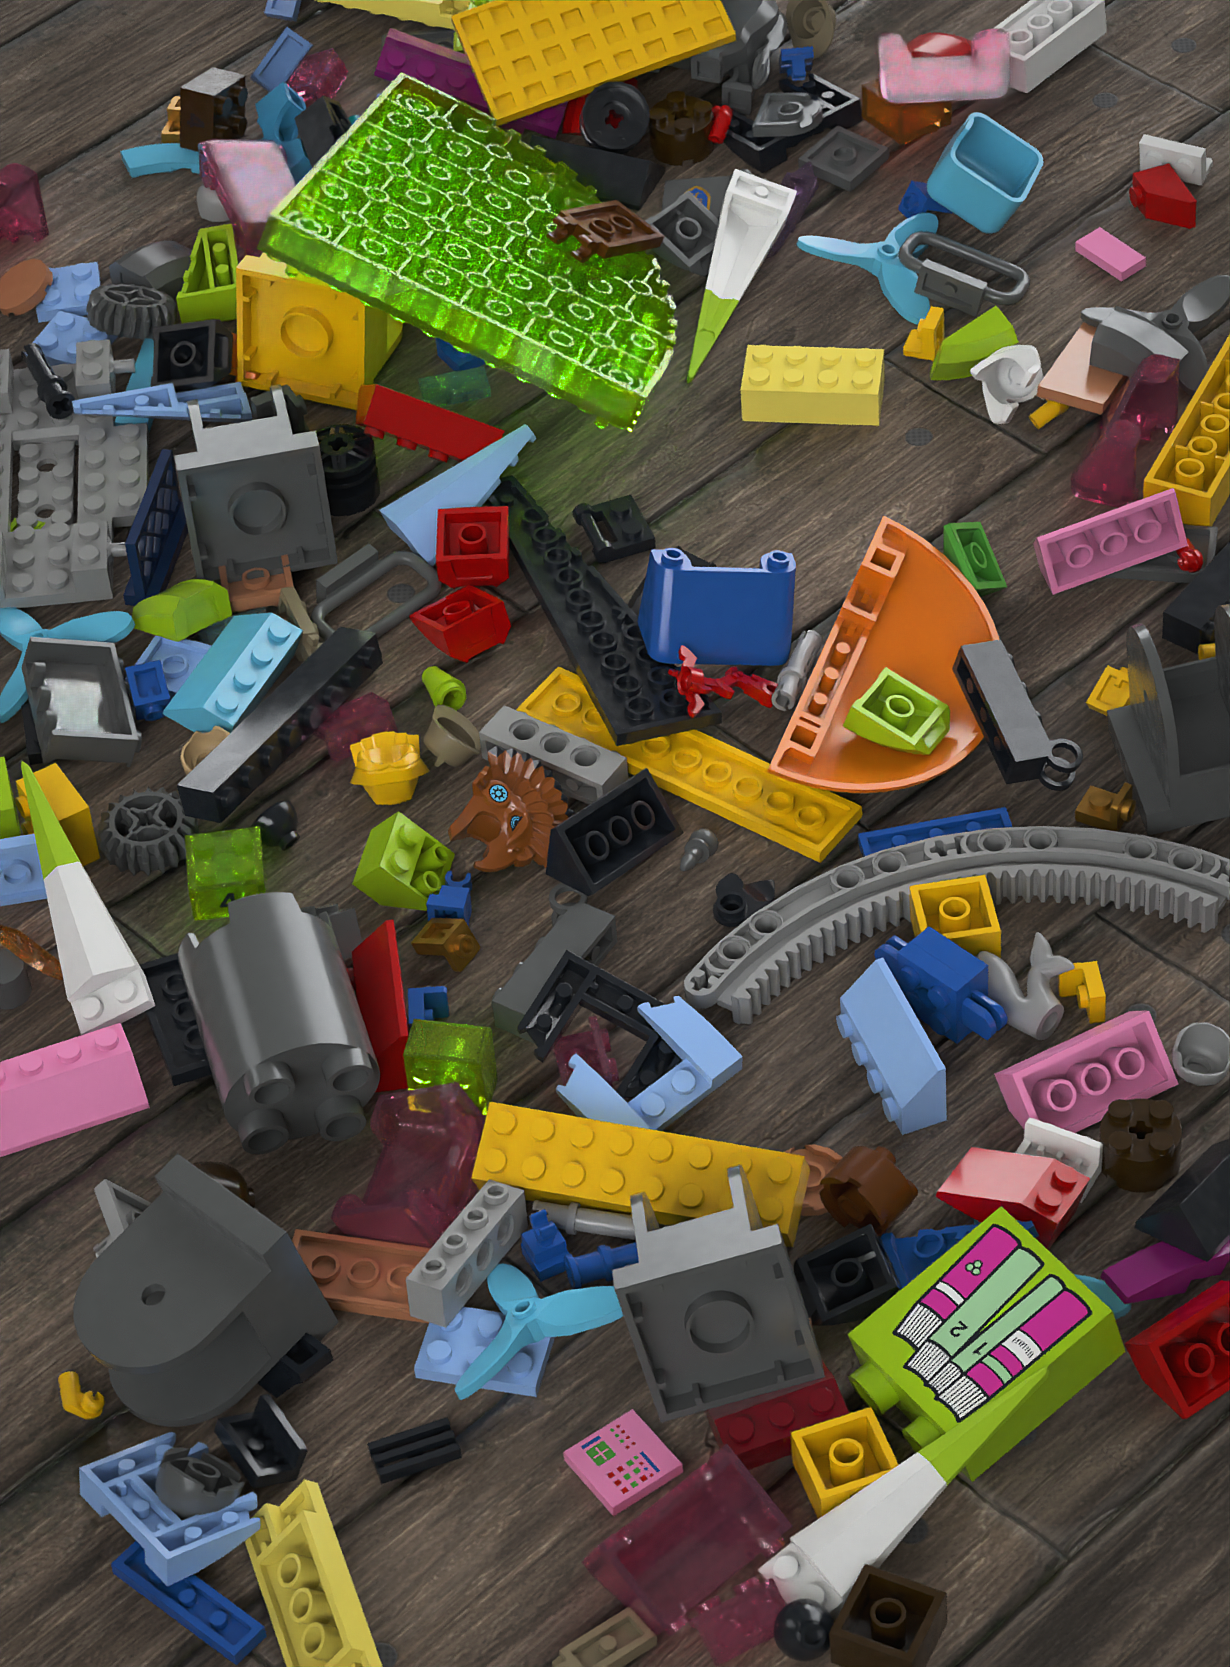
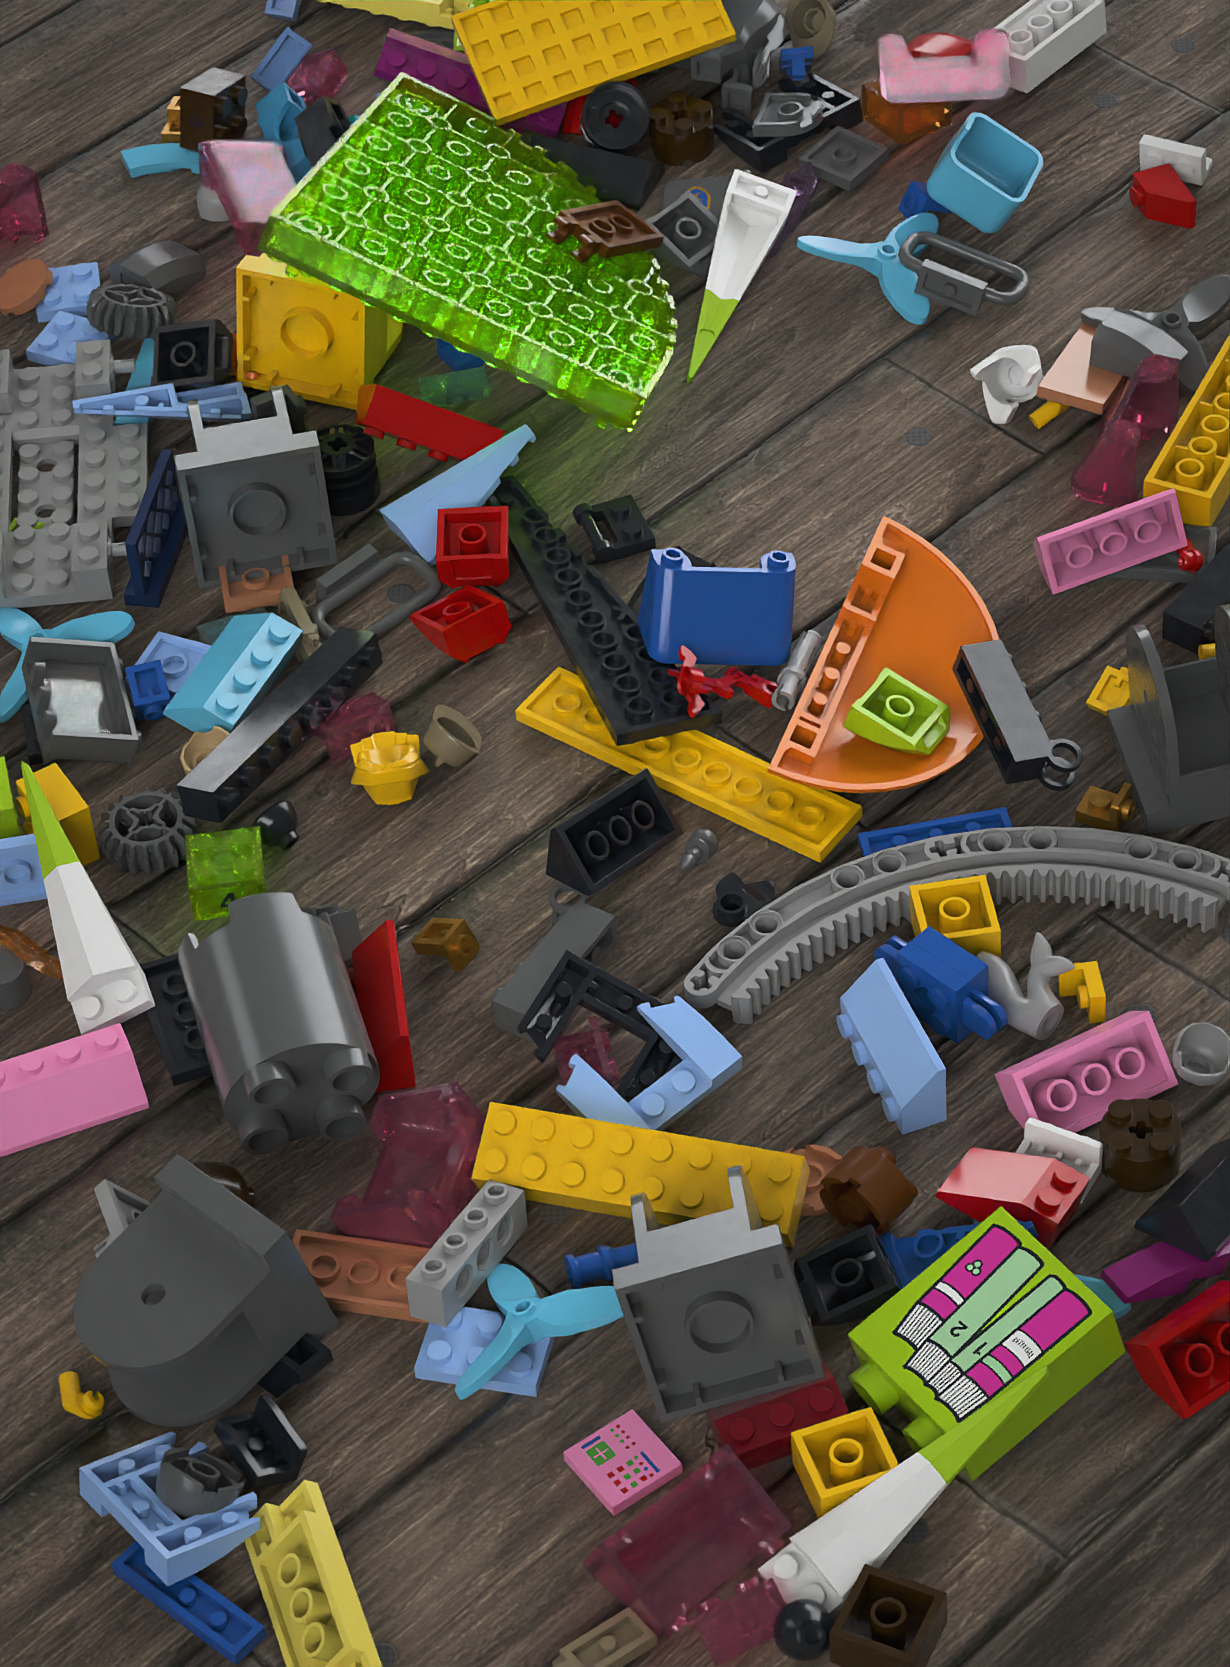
black pin [21,343,75,419] -> none
lime slope [132,579,233,642] -> none
lime wedge [176,223,239,323] -> none
lime slope [352,811,455,911] -> none
black tile [367,1417,462,1484] -> none
clear neon green brick [403,1019,498,1115] -> none
blue bracket [408,986,449,1049] -> none
lime cone [422,666,466,711] -> none
blue piece [426,870,472,926] -> none
dark orange piece [448,746,576,872] -> none
light grey brick [479,705,629,804] -> none
blue piece [521,1209,570,1282] -> none
light grey pin [531,1200,636,1240] -> none
red arm [708,105,733,144] -> none
light yellow brick [741,345,885,426] -> none
yellow bracket [903,306,945,361] -> none
lime slope [930,306,1019,380] -> none
bright green slope [943,522,1007,597] -> none
bright pink tile [1075,227,1146,281] -> none

